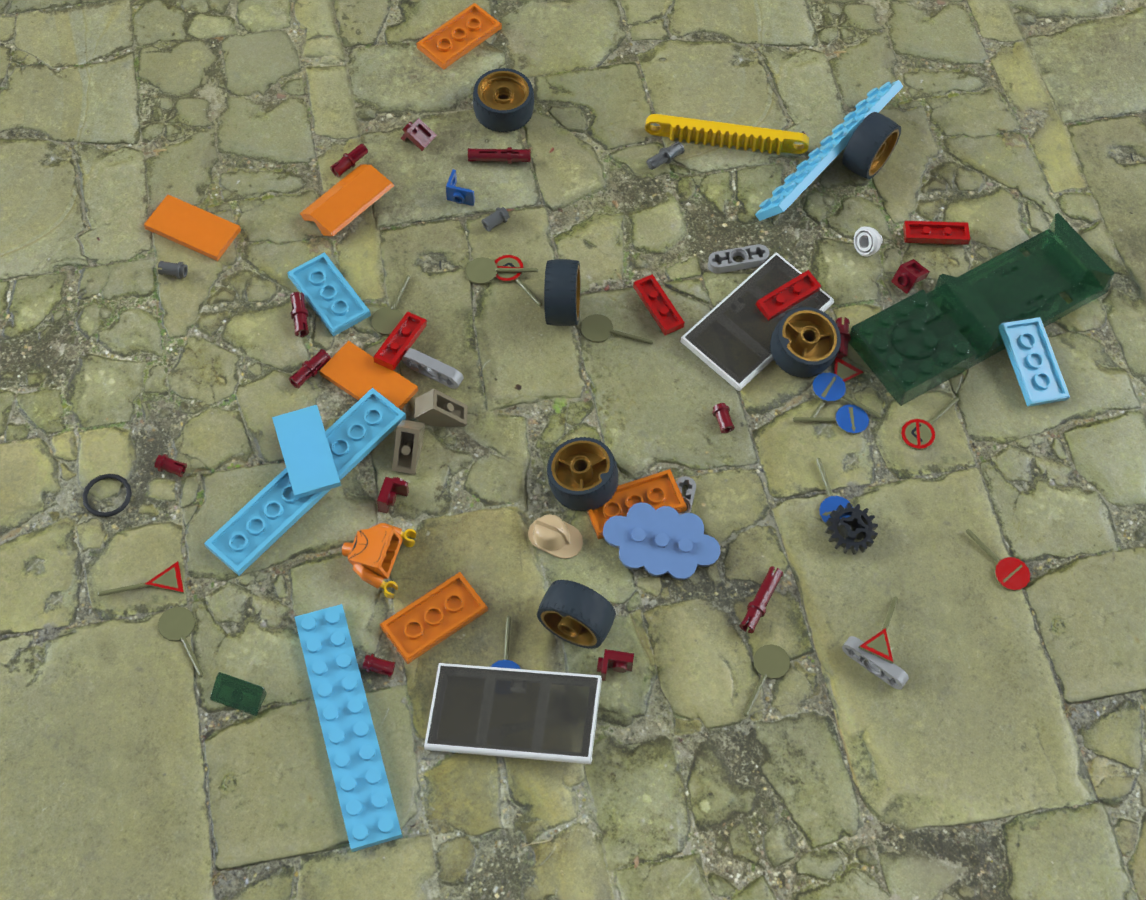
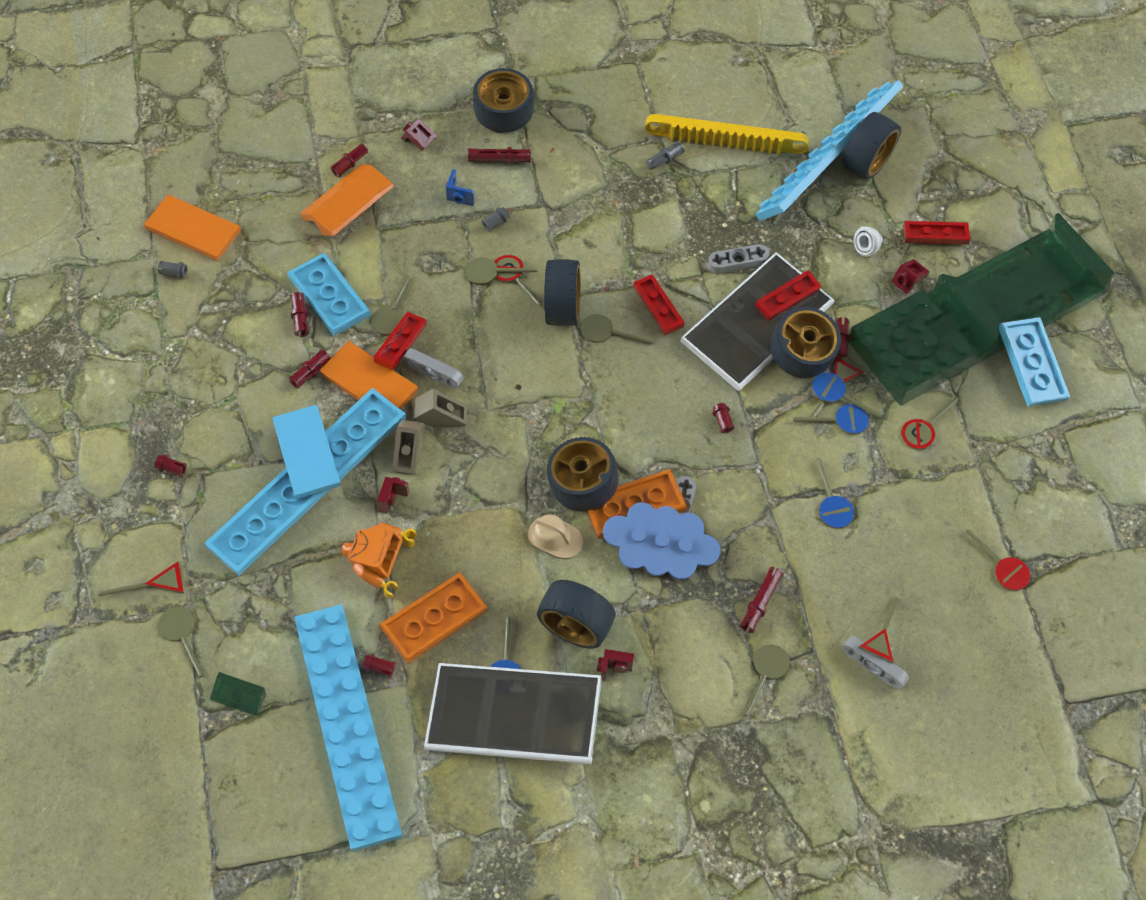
black piece [82,474,132,517] -> none
orange tile [416,3,502,70] -> none
black gear [825,503,878,555] -> none

